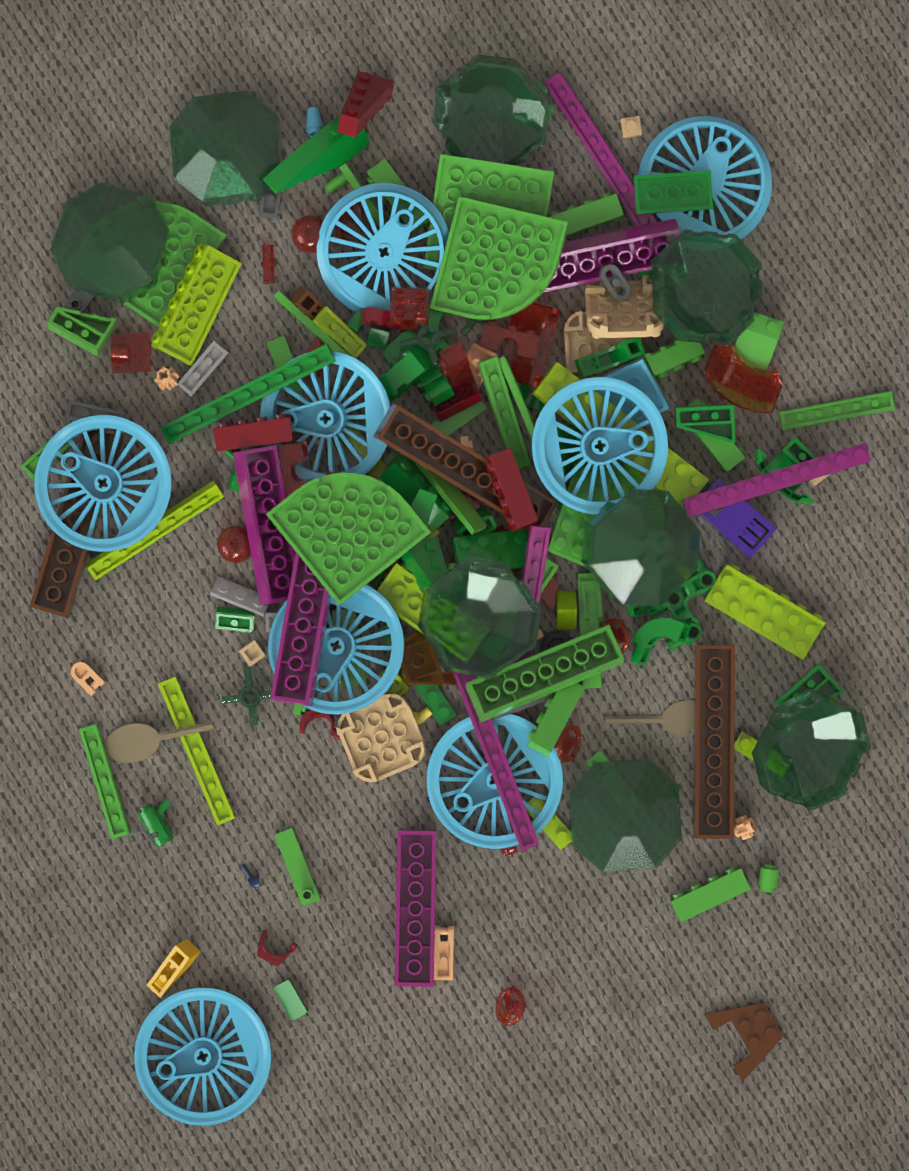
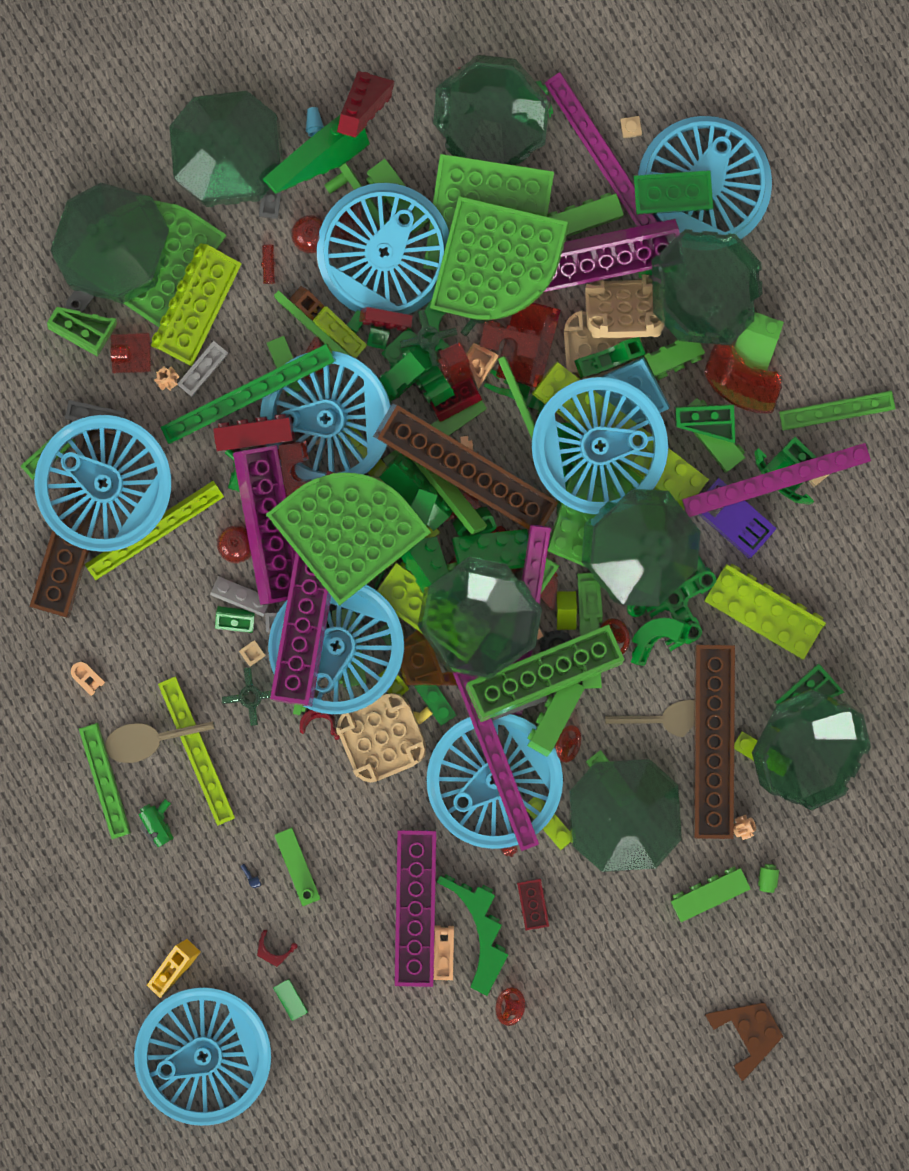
clear red plate [390,287,430,330] -> none
bright green plate [477,356,531,469] -> none
dark red wedge [485,448,538,533] -> none
dark grey plate [599,264,630,300] -> none
none -> green arch [437,874,508,996]
none -> dark red piece [517,878,549,931]

